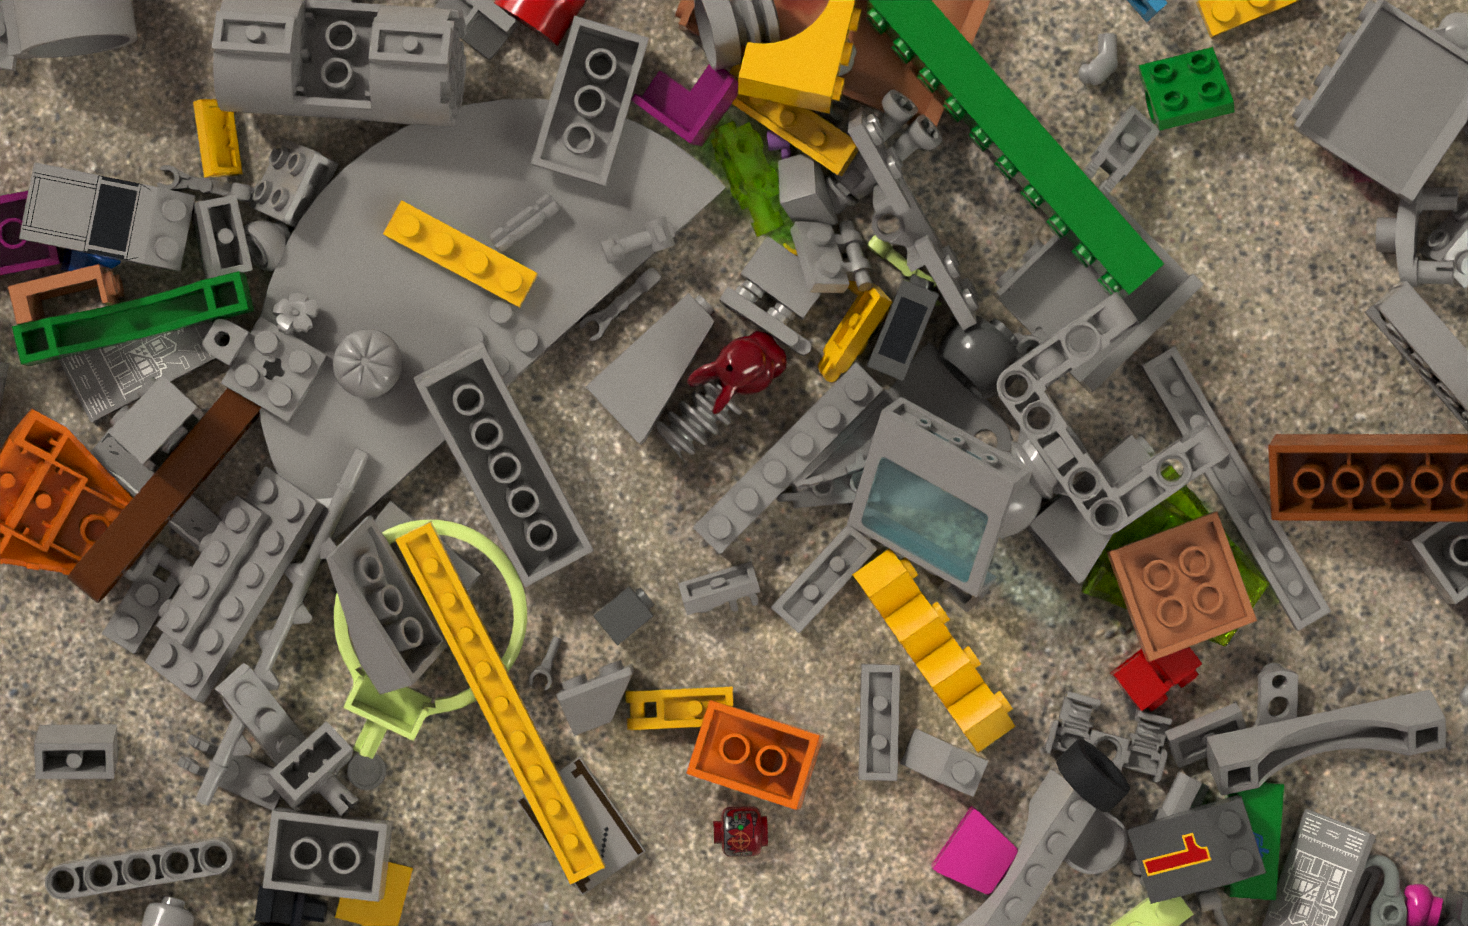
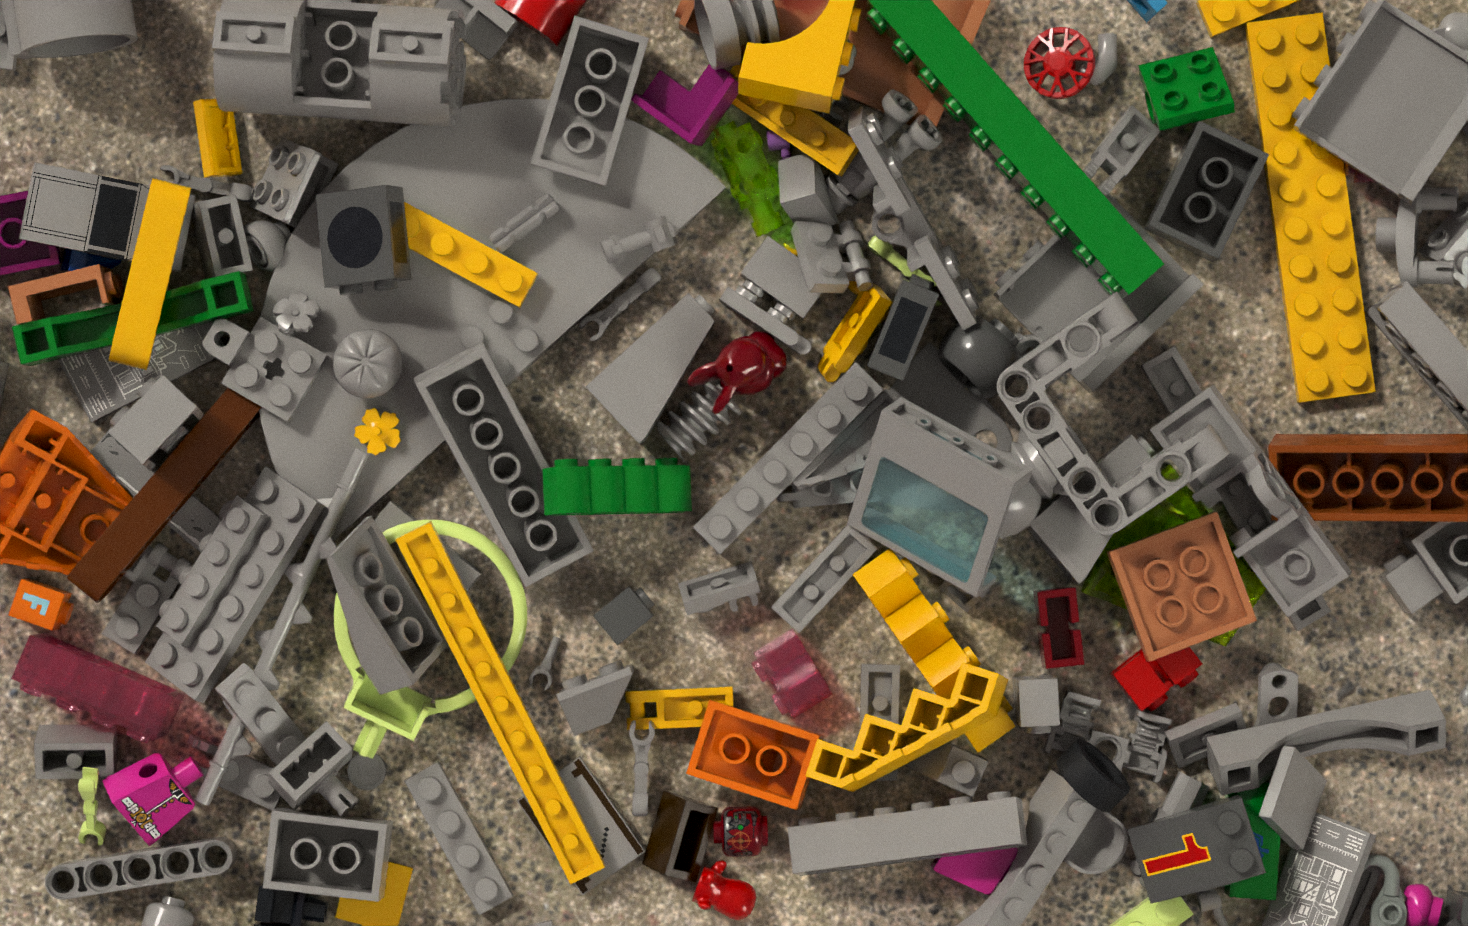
none -> orange brick [8,578,74,631]
none -> clear pink brick [11,633,185,743]
none -> yellowish green piece [78,767,107,845]
none -> dark pink torso [102,753,204,846]
none -> yellow beam [108,178,191,370]
none -> dark grey brick [316,185,412,295]
none -> yellow plant [354,408,401,456]
none -> light grey plate [404,761,514,915]
none -> green brick [542,458,692,516]
none -> light grey piece [629,720,655,816]
none -> dark brown brick [642,791,718,882]
none -> red animal [692,860,757,920]
none -> clear pink brick [751,628,833,719]
none -> light grey brick [787,791,1028,876]
none -> yellow brick [805,662,1009,792]
none -> light grey brick [1012,675,1060,734]
none -> red wheel [1024,27,1095,99]
none -> dark red piece [1033,586,1085,669]
none -> dark grey brick [1144,121,1269,262]
none -> light grey plate [1150,384,1352,617]
none -> yellow plate [1245,12,1376,403]
none -> light grey tile [1259,746,1327,850]
none -> light grey brick [1378,552,1443,614]

